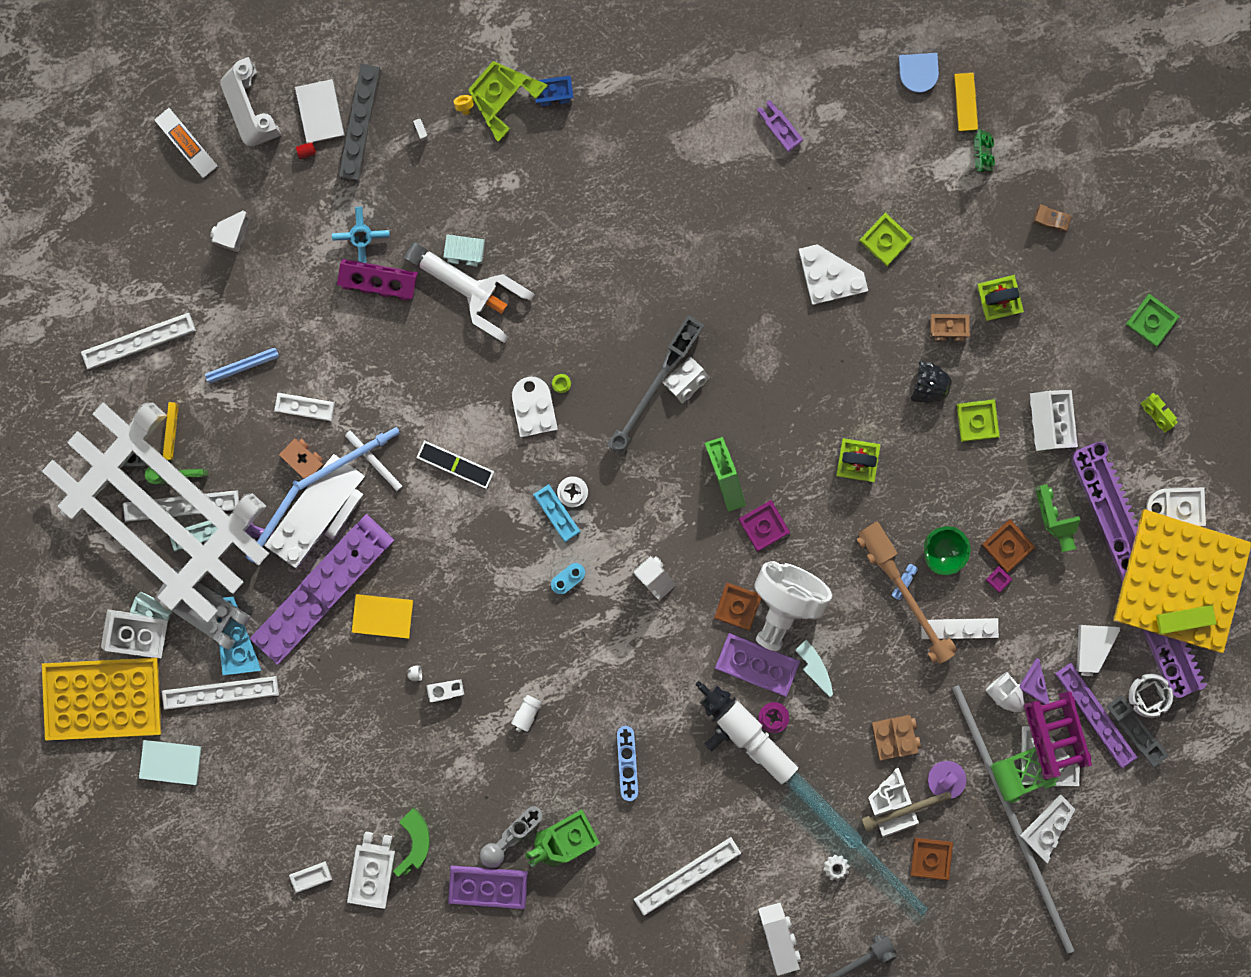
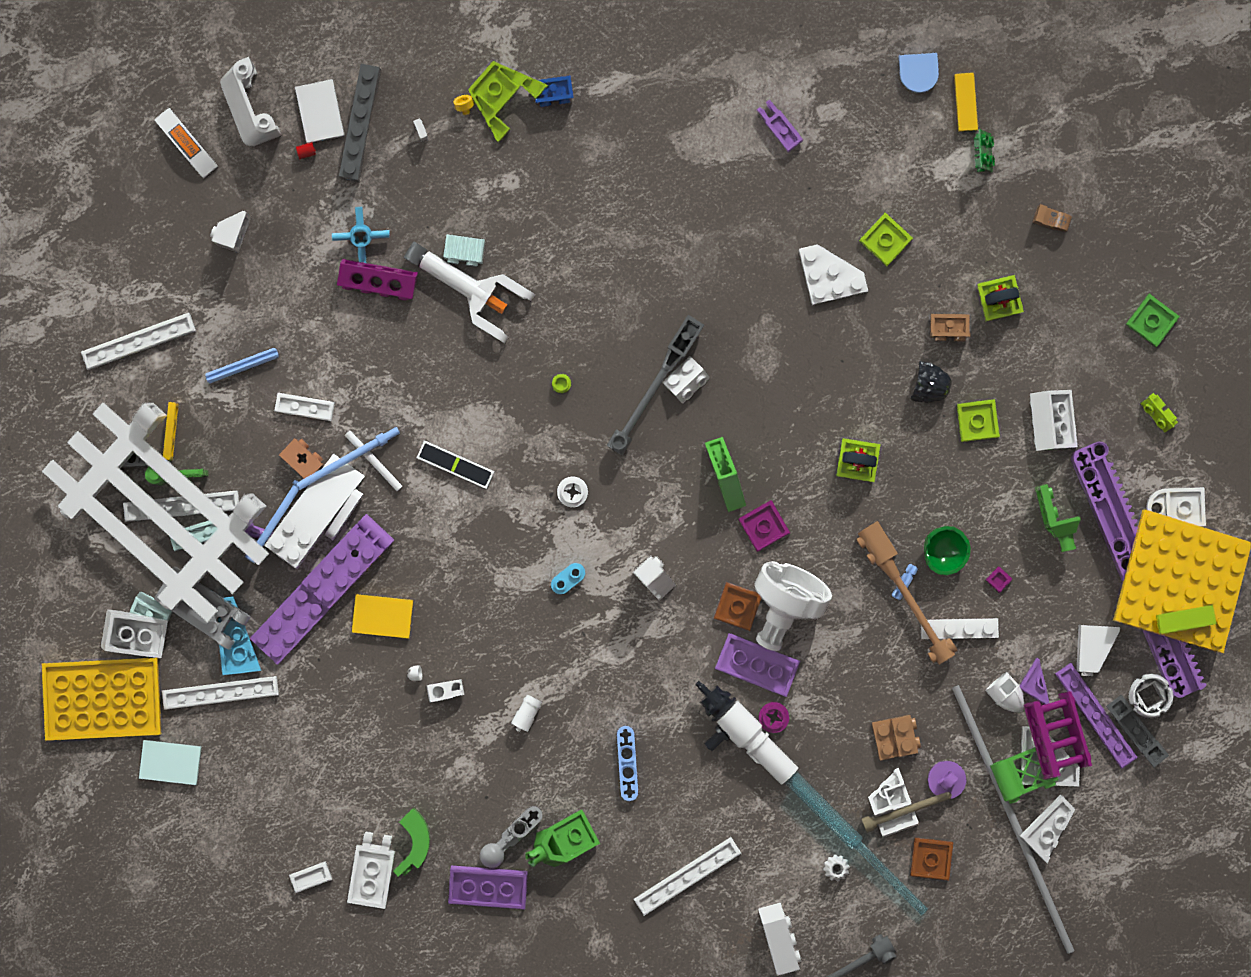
white plate [512,377,558,438] -> none
medium azure tile [533,484,580,542] -> none
light aqua slope [795,639,833,697] -> none
dark orange tile [981,519,1036,573] -> none

